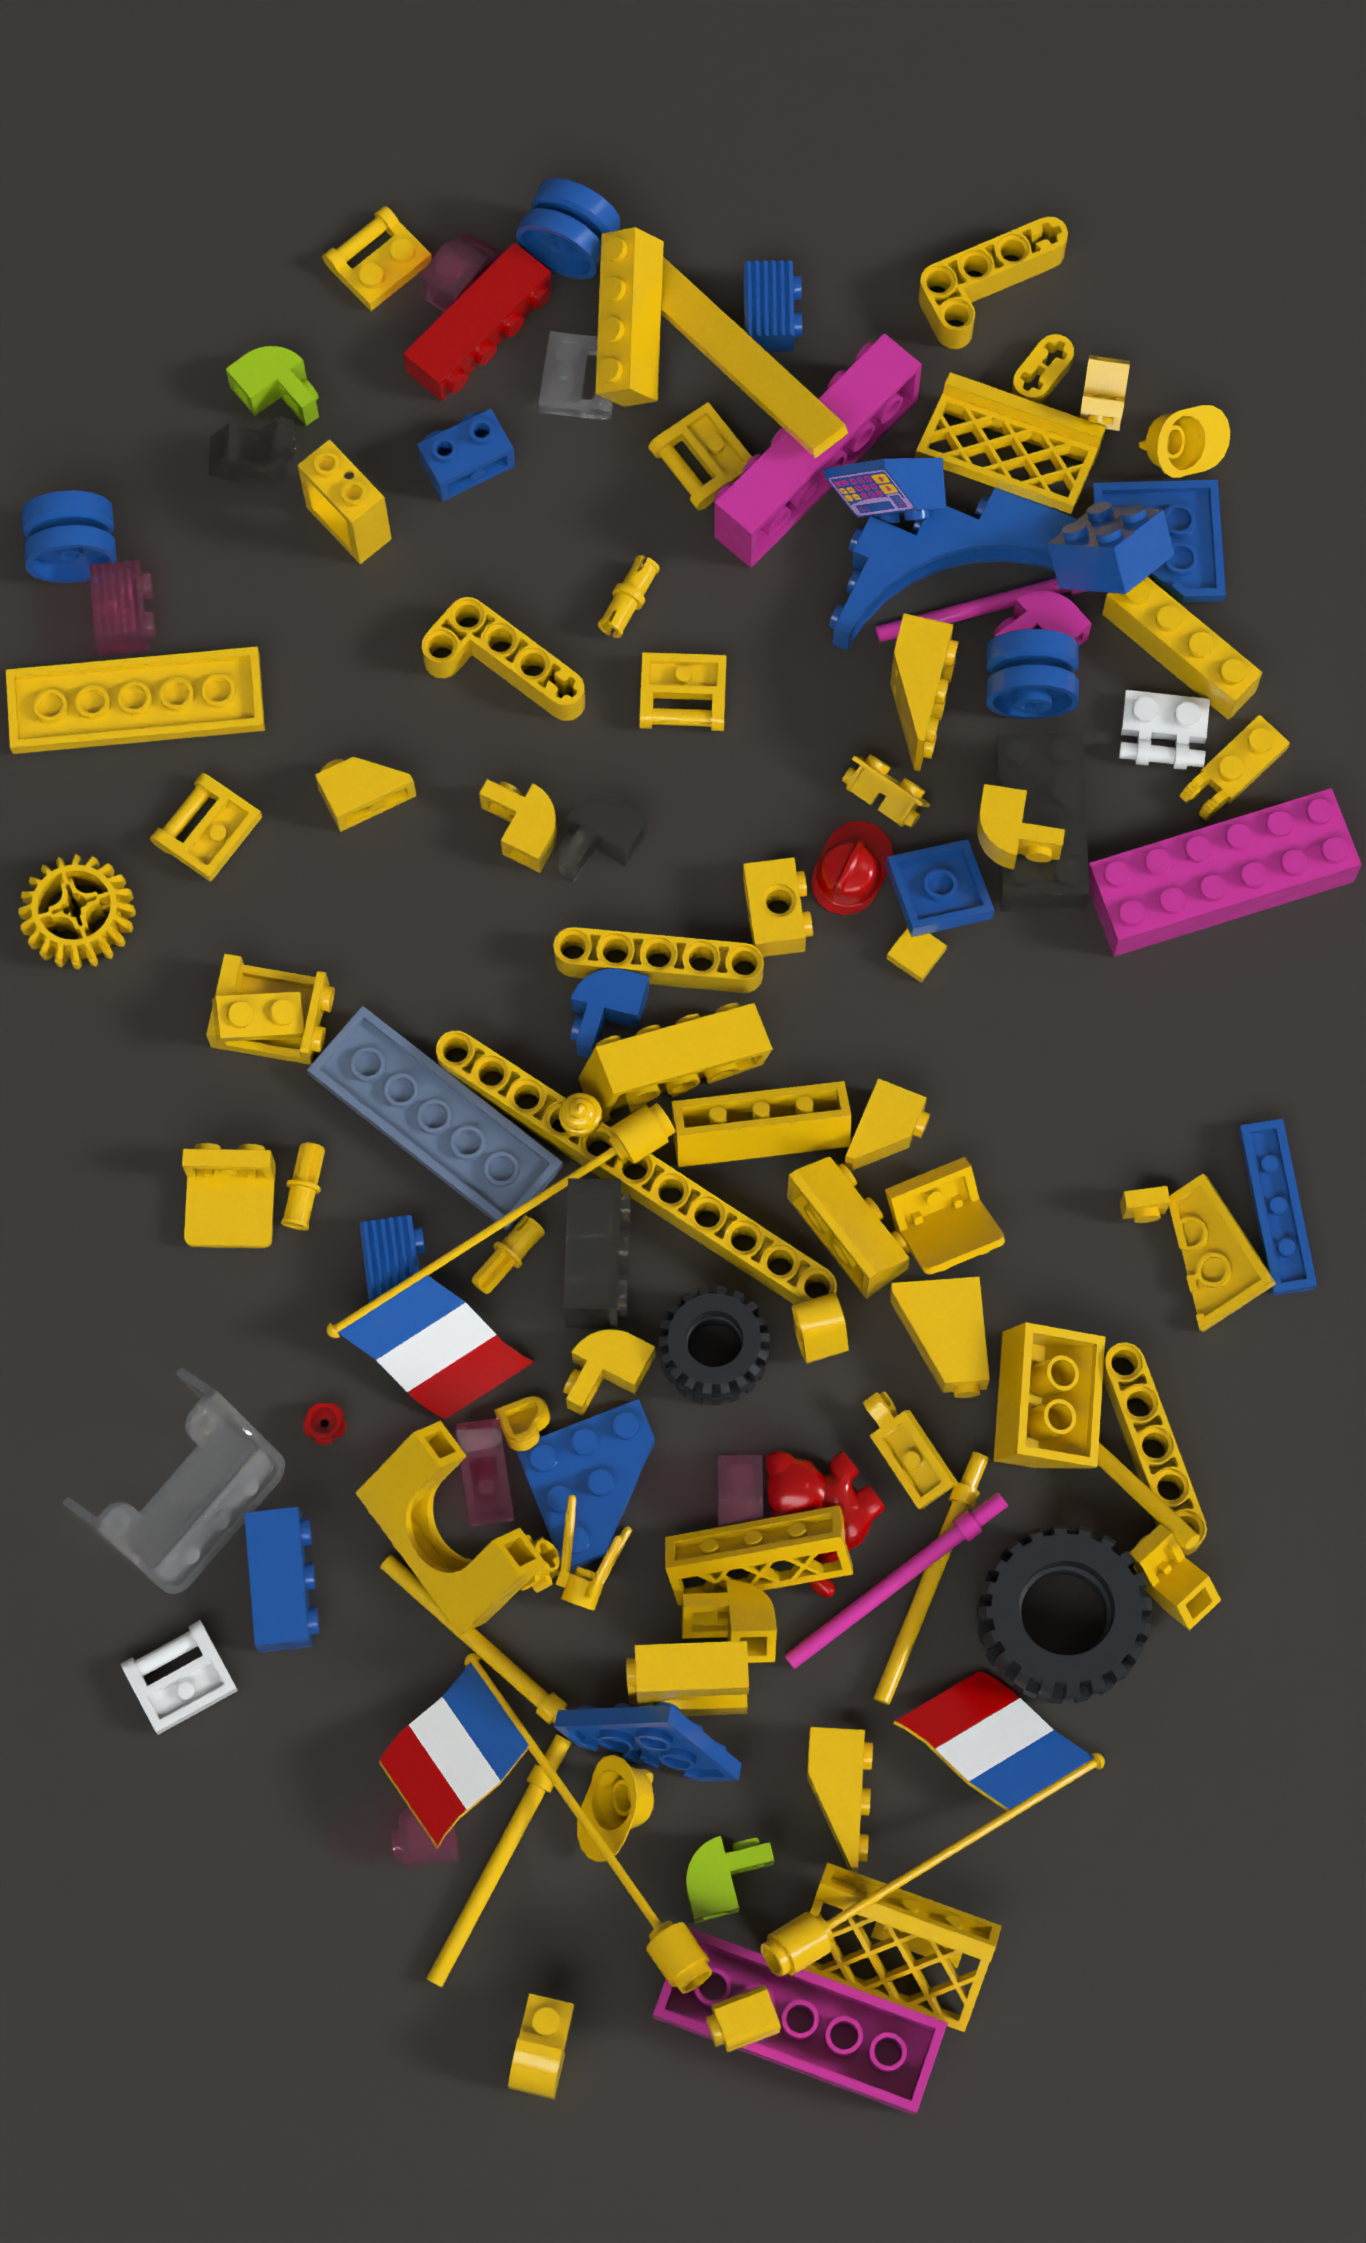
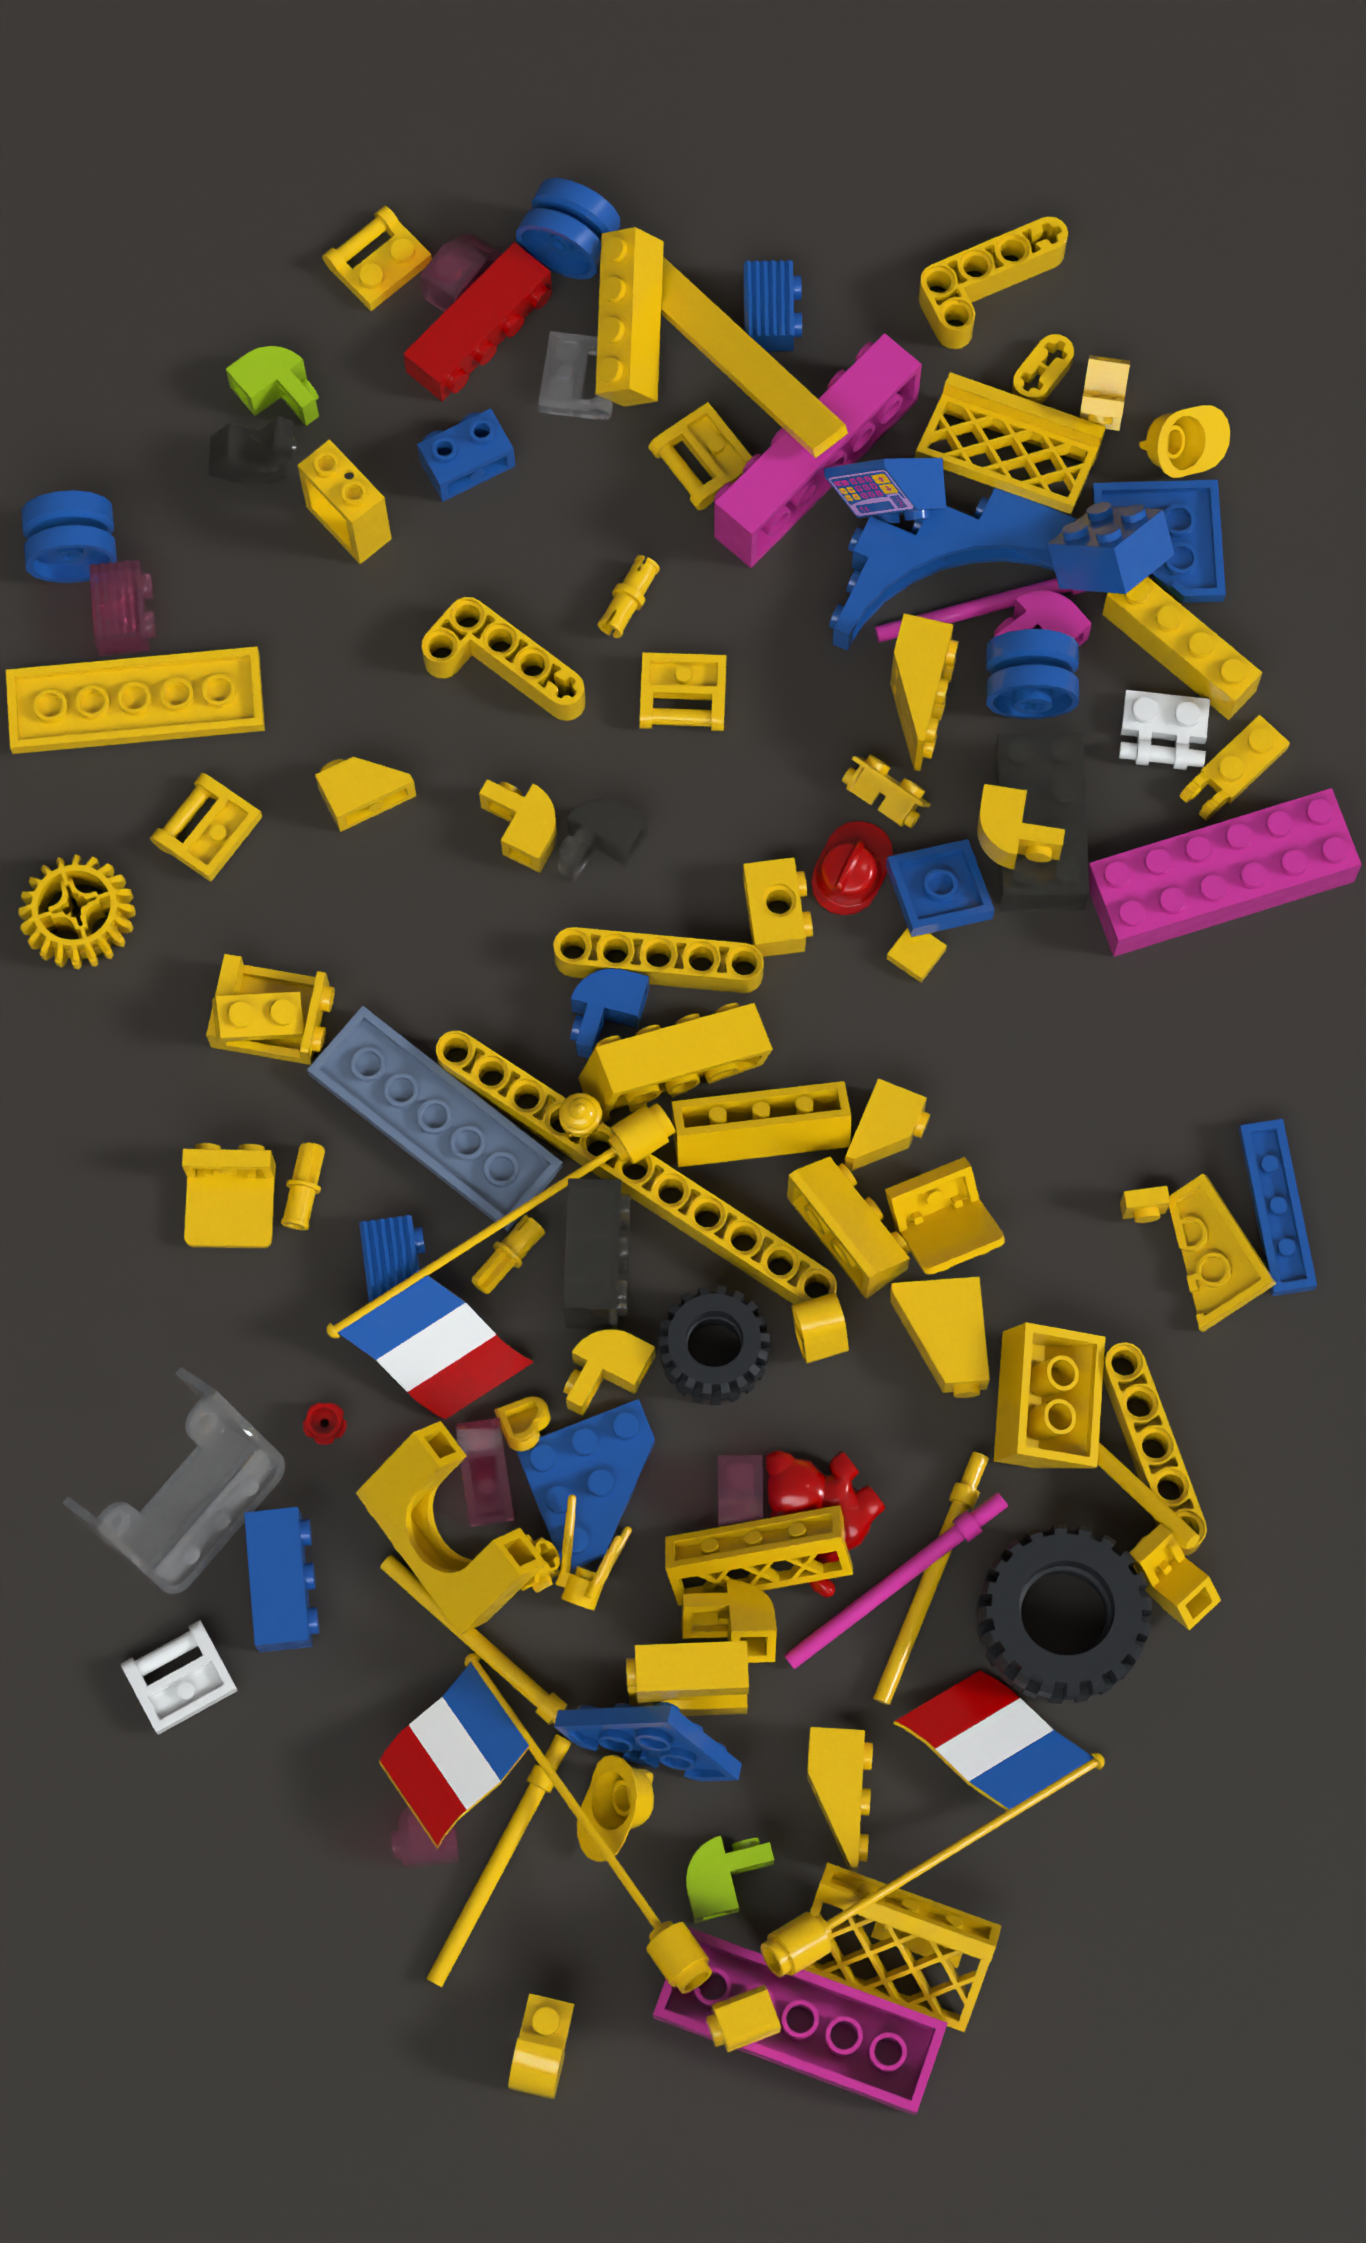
yellow plate [863,1391,959,1510] -> none

